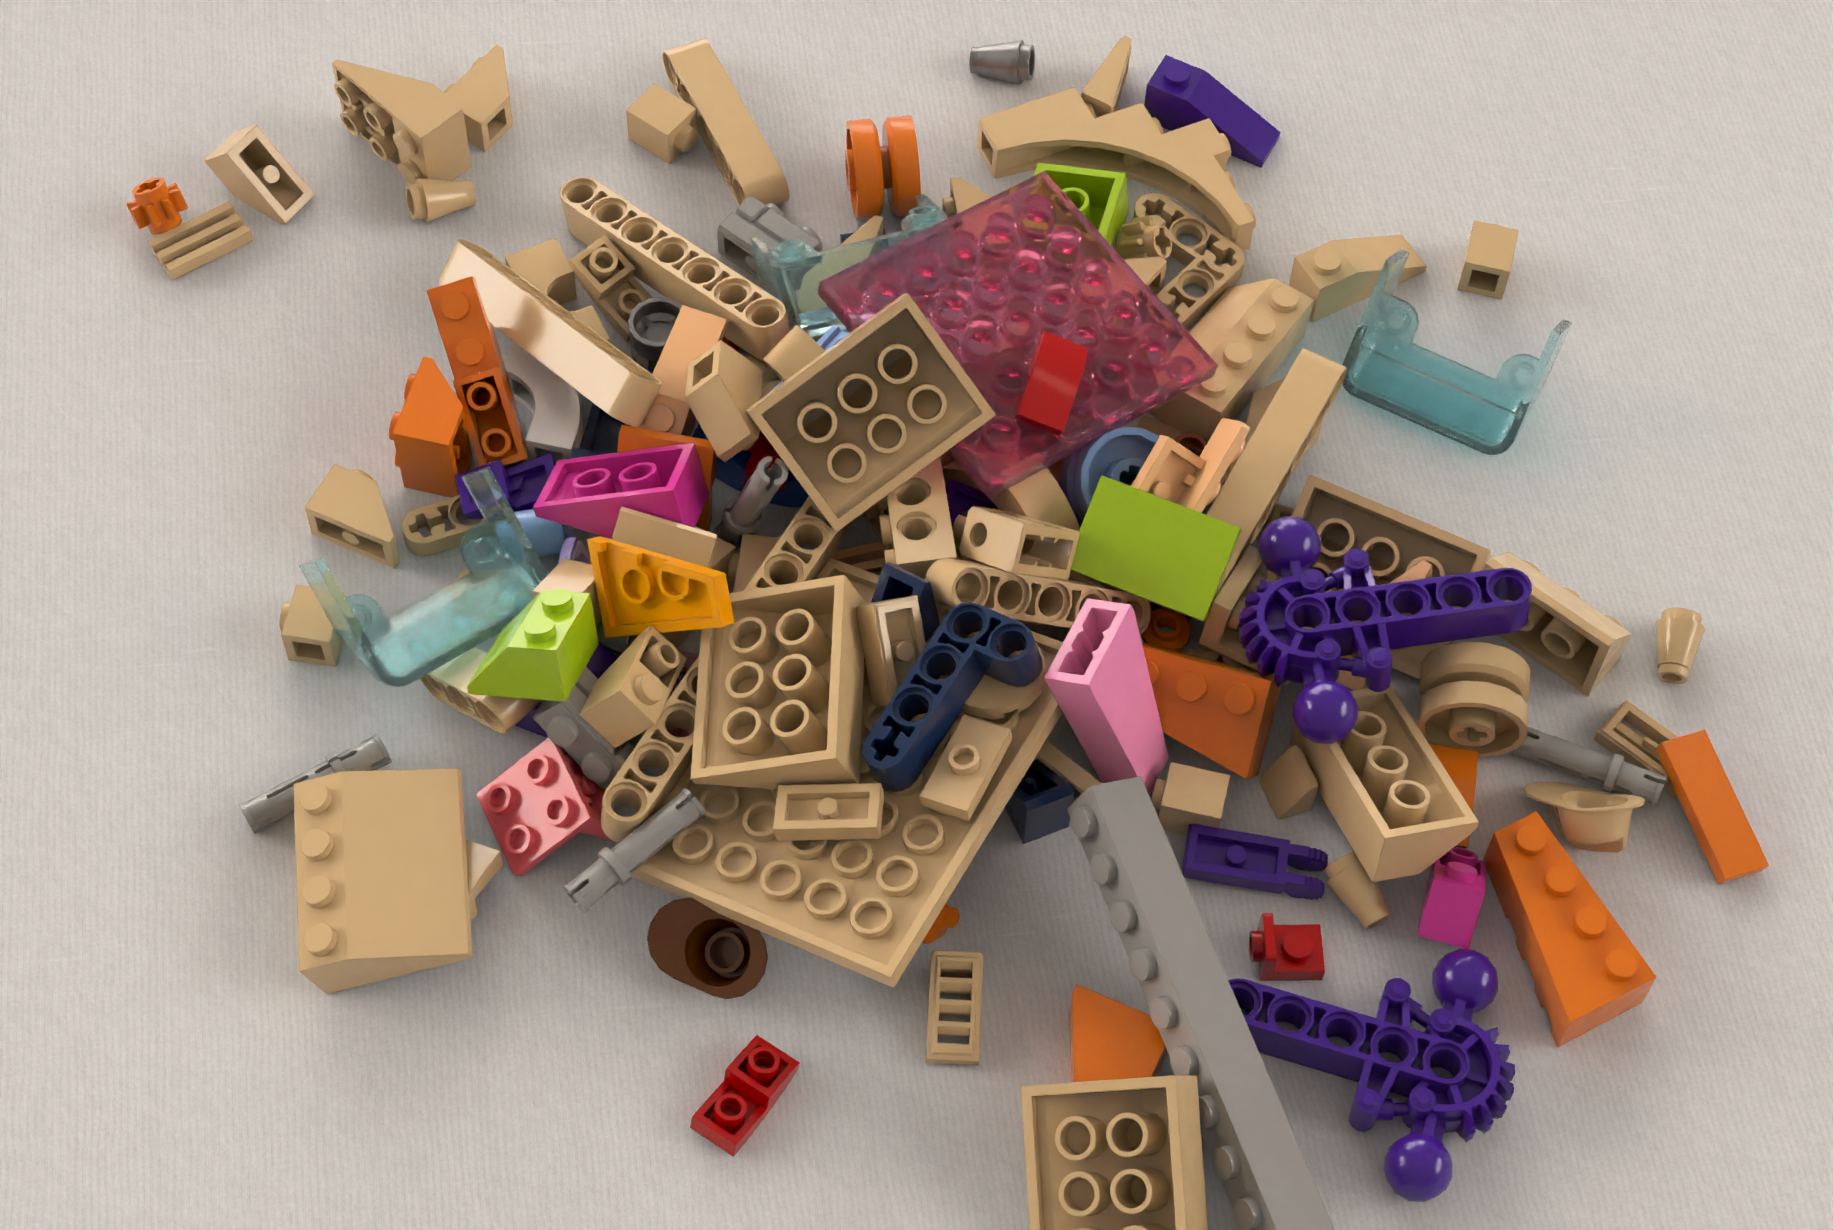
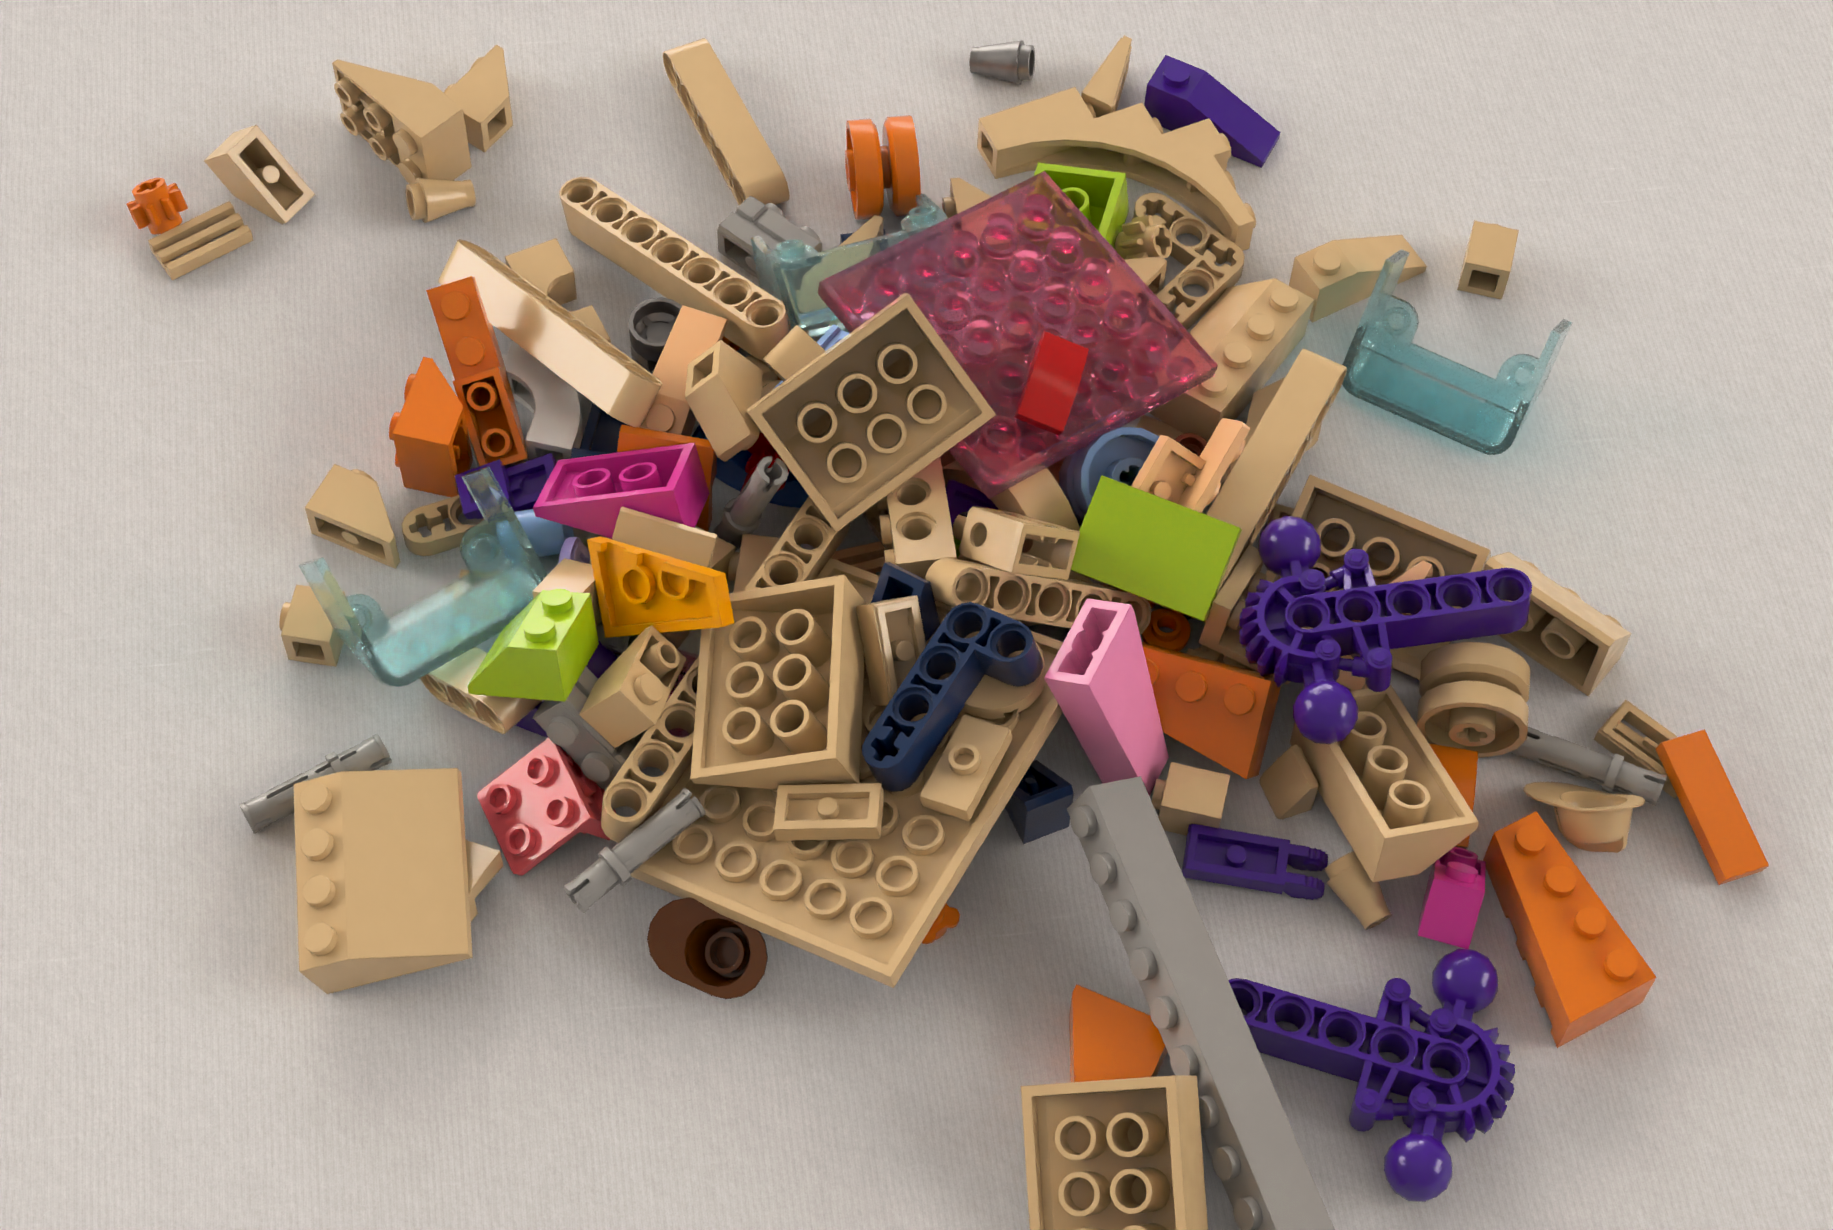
tan slope [569,235,653,342] -> none
tan brick [626,83,698,164] -> none
red slope [690,1035,800,1157] -> none
tan slope [926,950,983,1066] -> none
tan tile [1036,740,1102,793] -> none
red bracket [1249,913,1325,981] -> none
tan cone [1655,607,1705,684] -> none

